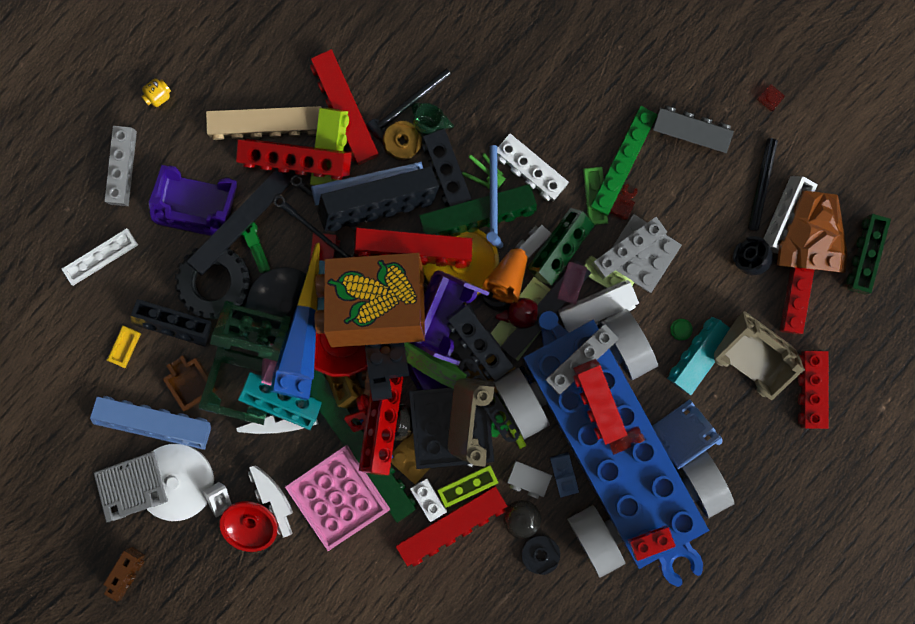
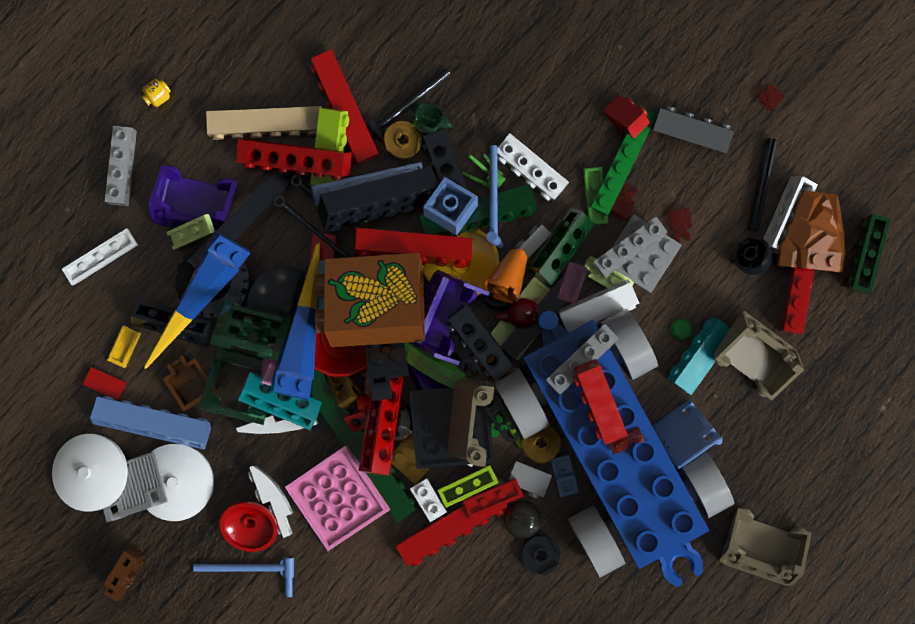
white slope [202,482,232,517] -> none
green connector [242,222,270,273] -> none
red brick [628,525,676,561] -> none
red brick [798,351,829,429] -> none
none -> white dish [52,434,128,511]
none -> red tile [83,367,127,400]
none -> blue plate [144,232,250,369]
none -> yellowish green hinge [167,214,215,250]
none -> medium blue bar [193,557,294,597]
none -> medium blue brick [423,177,478,235]
none -> red tile [462,478,523,519]
none -> pearl gold plate [522,426,561,464]
none -> red brick [603,95,650,139]
none -> clear red plate [669,208,692,243]
none -> dark tan windscreen [720,508,812,586]

